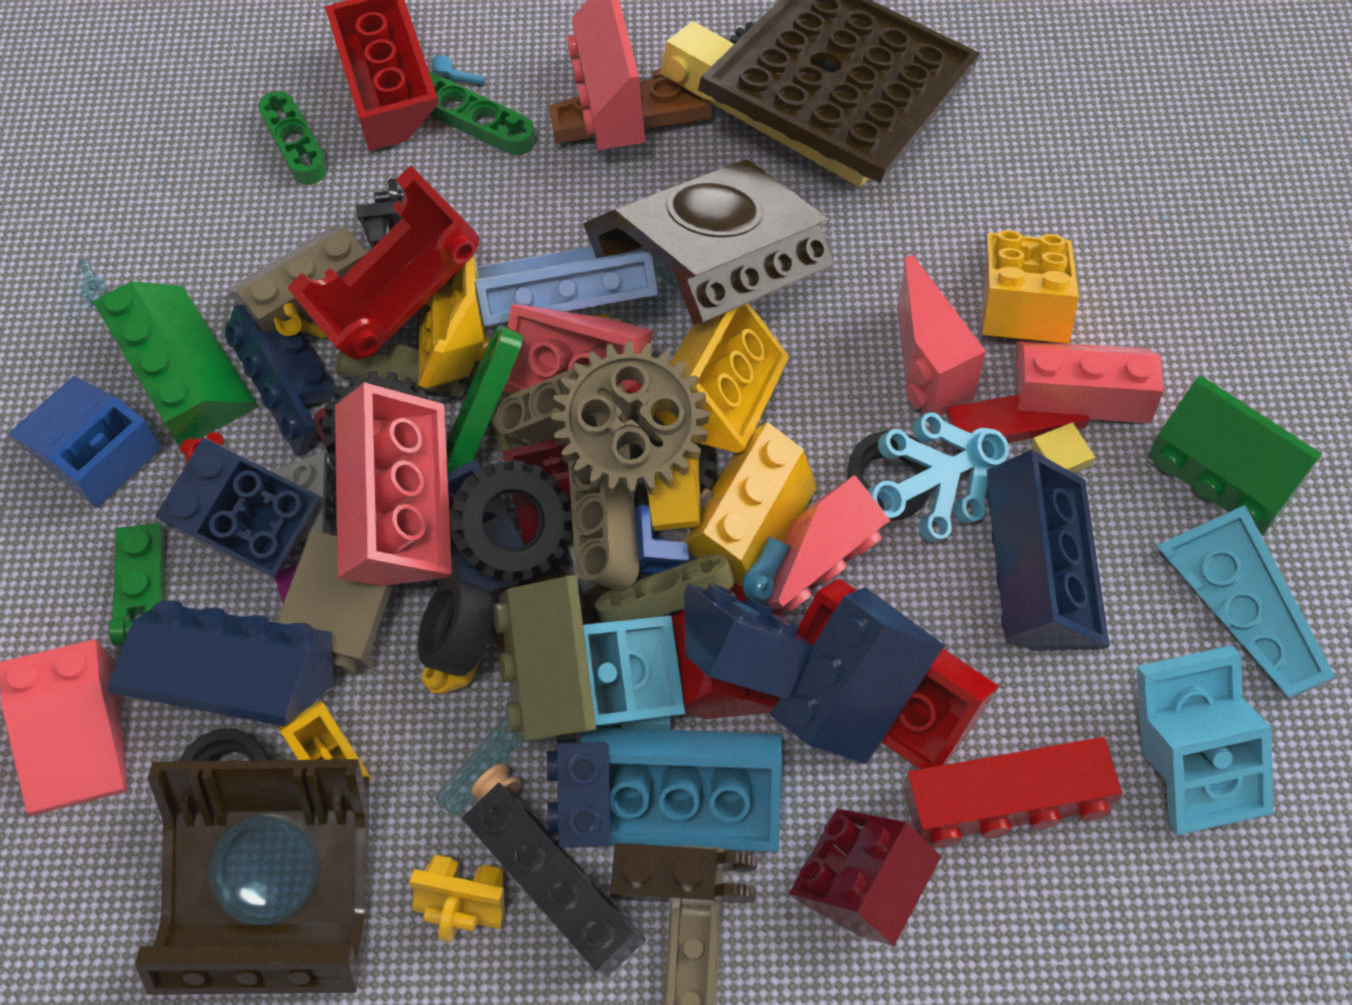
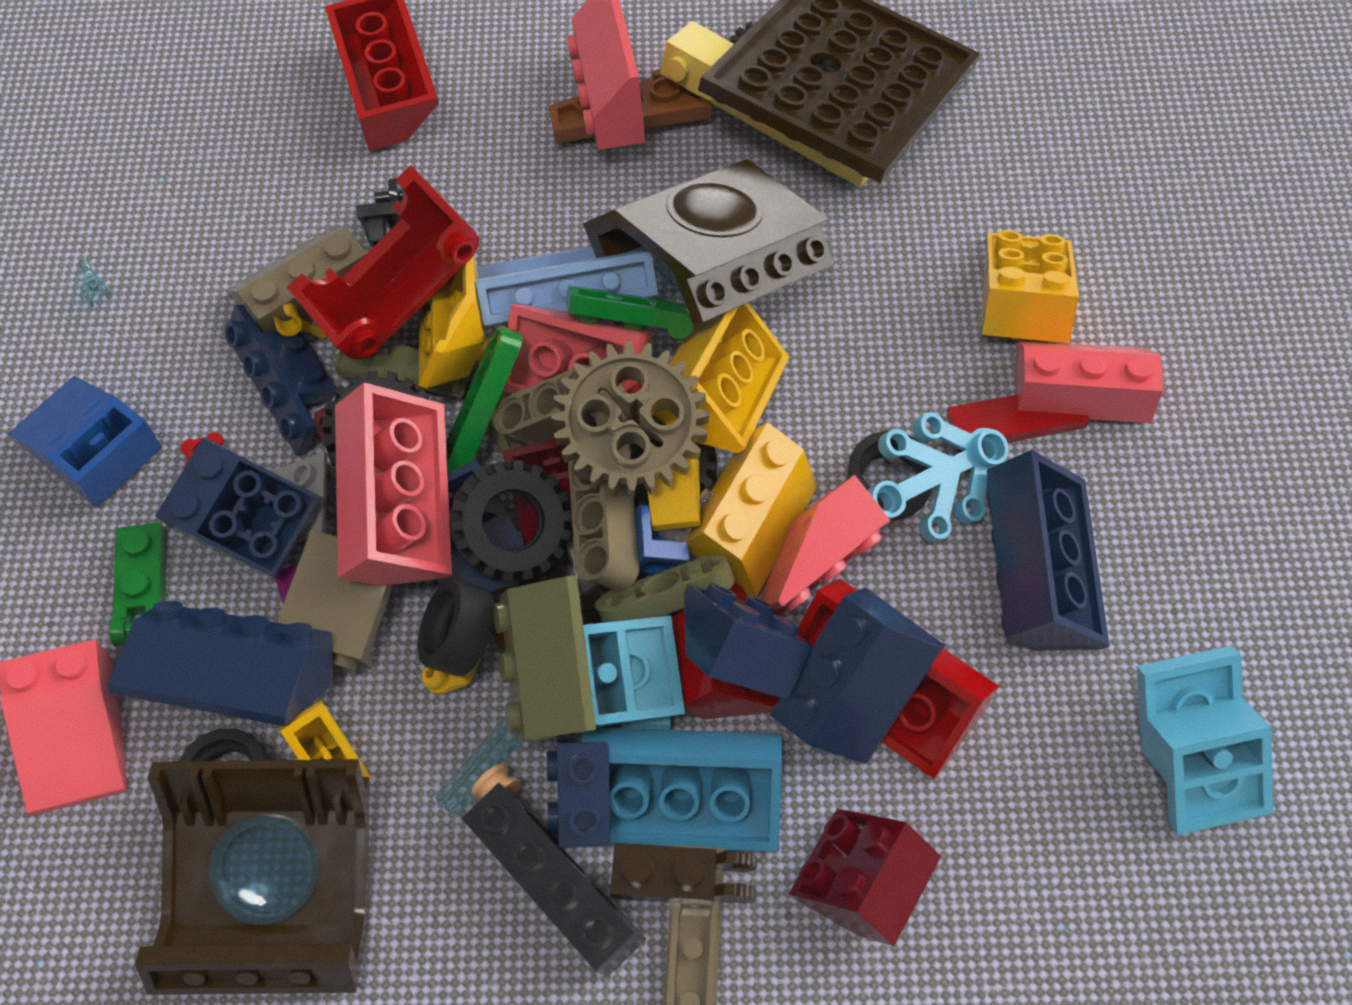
green slope [92,281,258,448] -> none
green beam [258,91,328,185] -> none
yellow hips [409,854,505,943] -> none
green beam [429,71,536,155] -> none
dark azure hand [432,55,486,86] -> none
dark azure arm [742,536,791,601] -> none
coral slope [897,254,986,416] -> none
red brick [903,736,1123,848] -> none
light yellow tile [1031,422,1096,473] -> none
green slope [1148,375,1322,536] -> none
medium azure wing [1156,505,1336,699] -> none
none -> green plate [566,285,693,339]

